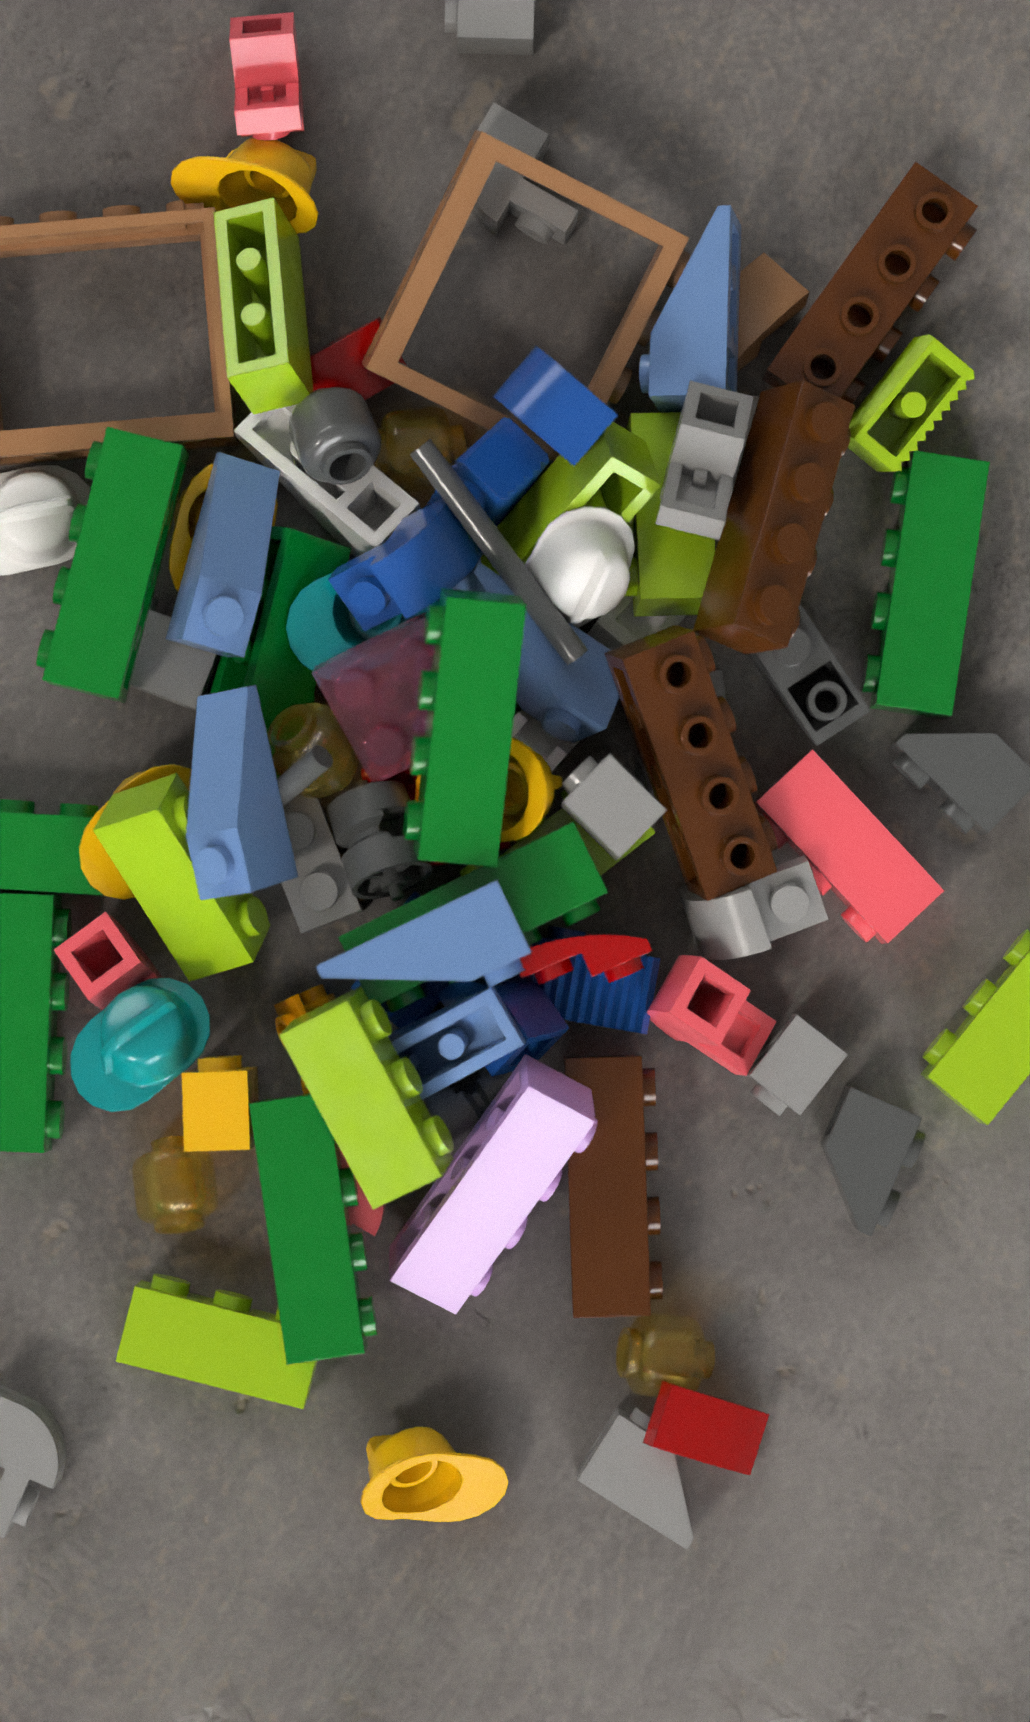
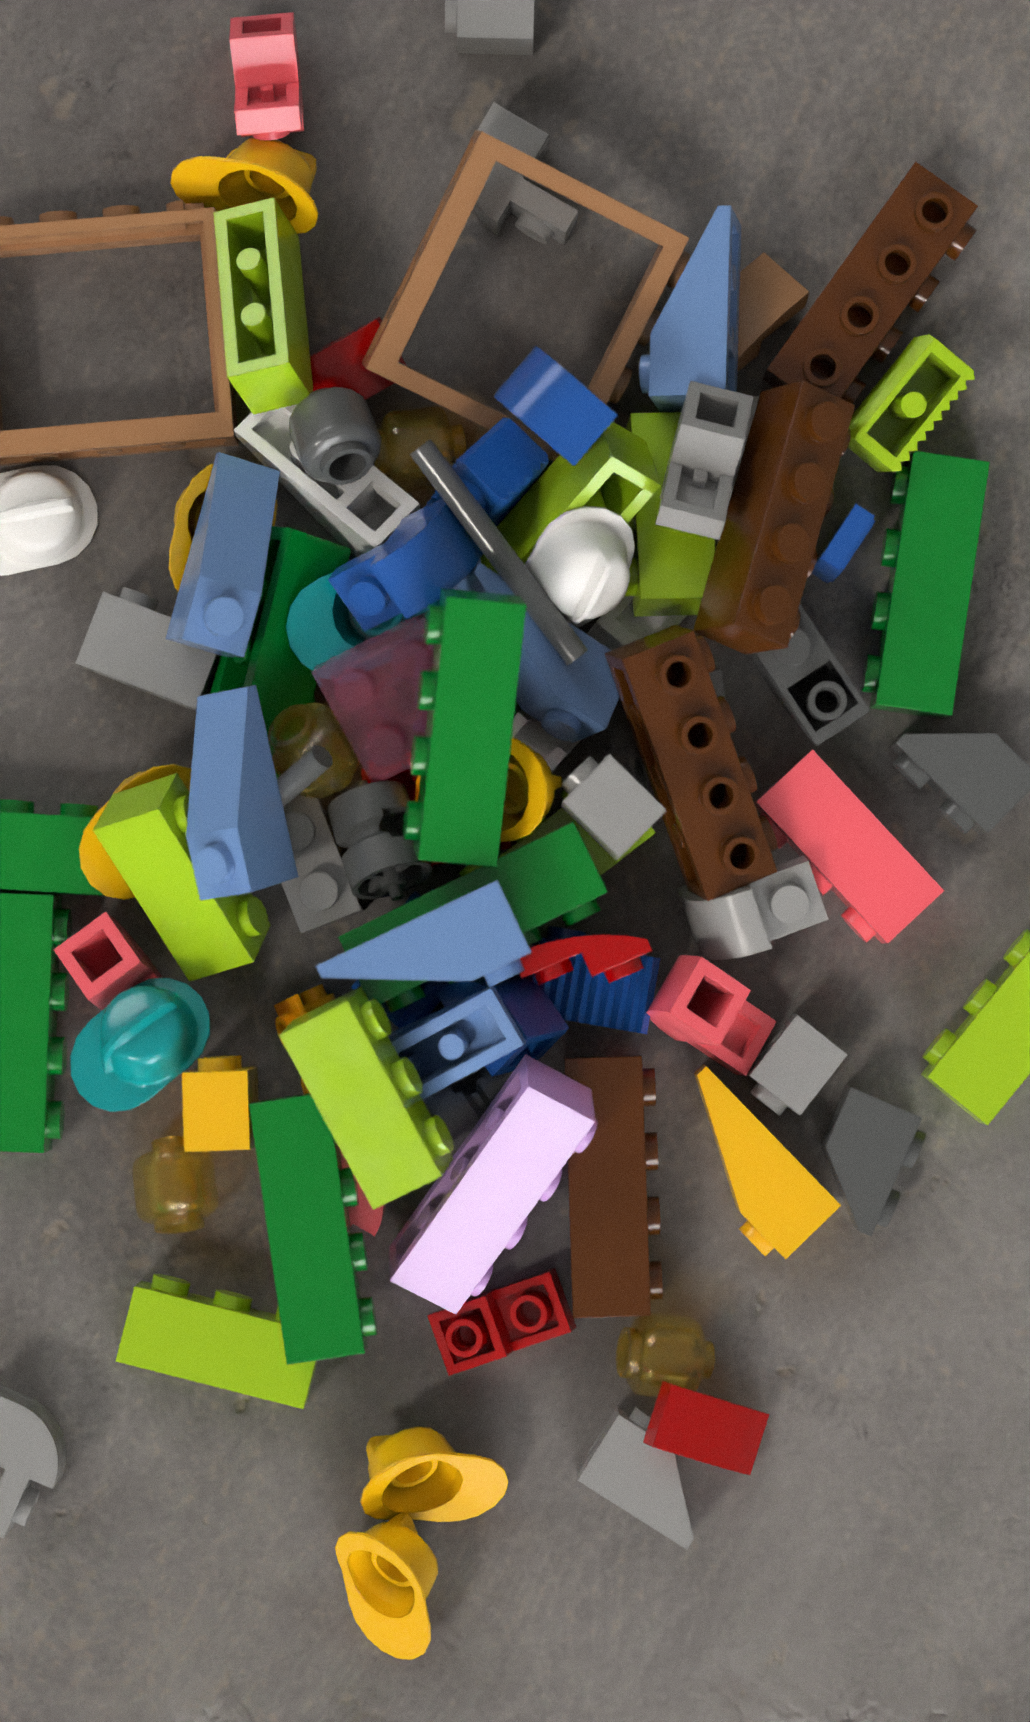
green brick [36,427,189,704] -> none
none -> yellow piece [335,1513,439,1660]
none -> red slope [427,1268,577,1376]
none -> yellow slope [694,1064,841,1259]
none -> blue tile [812,504,875,584]

